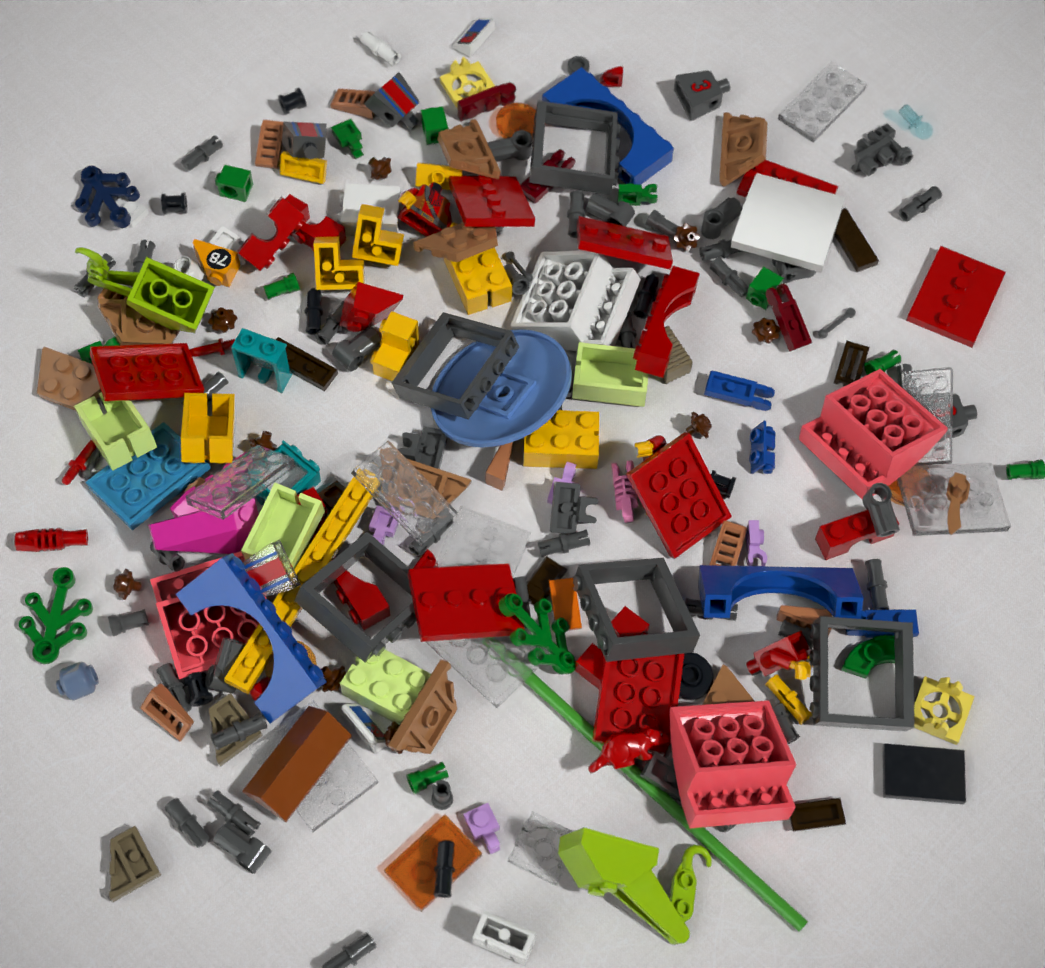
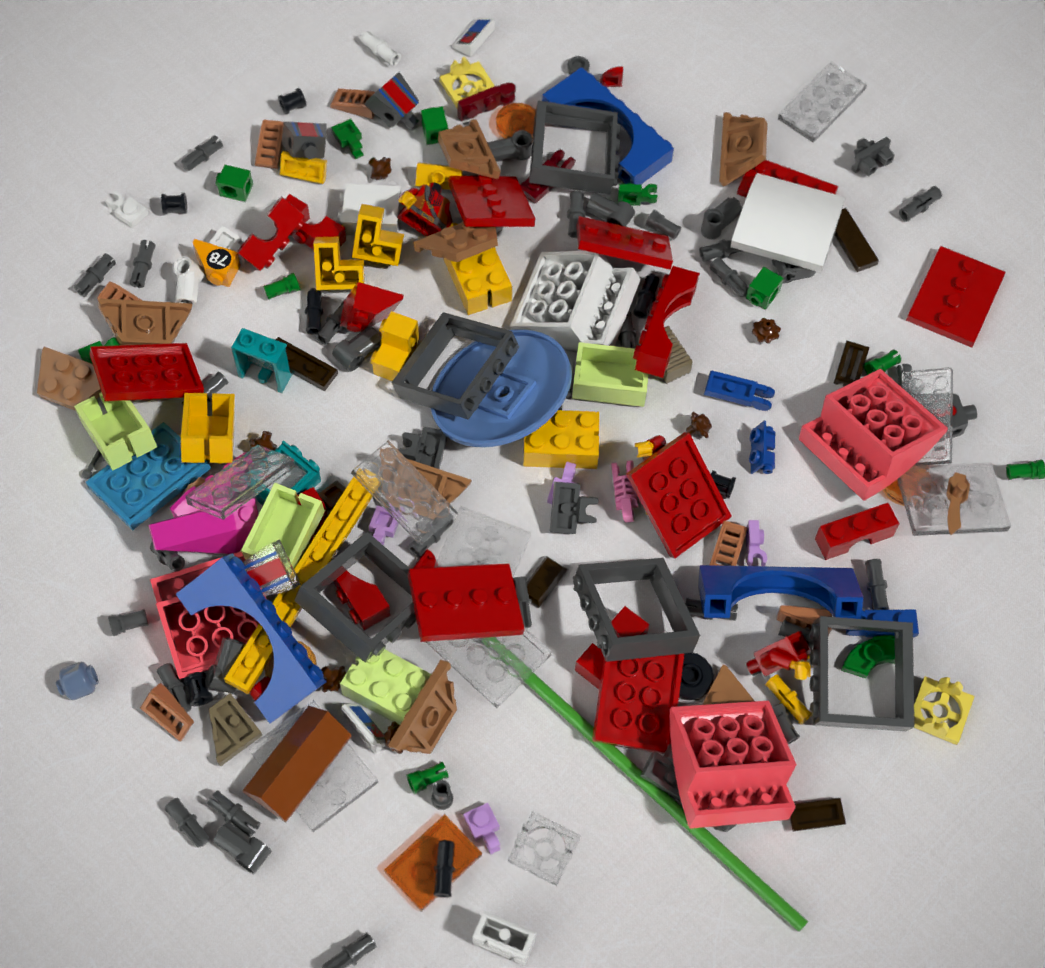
red hinge [14,528,88,552] -> none
green plant [19,567,93,664] -> none
red piece [62,440,97,485] -> none
dark blue plant [75,166,140,228] -> none
lime slope [75,247,215,333] -> none
dark tan wing [109,826,161,902] -> none
reddish brown plant [113,569,141,600] -> none
red piece [190,338,235,357] -> none
reddish brown plant [208,307,237,333] -> none
dark grey pin [210,712,267,751] -> none
nougat slope [485,442,513,491] -> none
green plant [499,593,576,675] -> none
dark grey pin [504,264,529,295] -> none
dark grey hinge [505,252,533,282] -> none
dark grey pin [537,529,590,557] -> none
orange tile [549,578,582,631] -> none
lime slope [558,827,712,945] -> none
red animal [588,725,671,774] -> none
reddish brown plant [673,223,700,252] -> none
dark grey torso [674,70,730,121] -> none
dark red hinge [765,283,812,352] -> none
dark grey hinge [818,308,856,339] -> none
dark grey piece [862,483,900,537] -> none
dark grey hinge [868,123,913,165] -> none
black tile [883,743,966,805] -> none
clear light blue axle [899,104,933,139] -> none

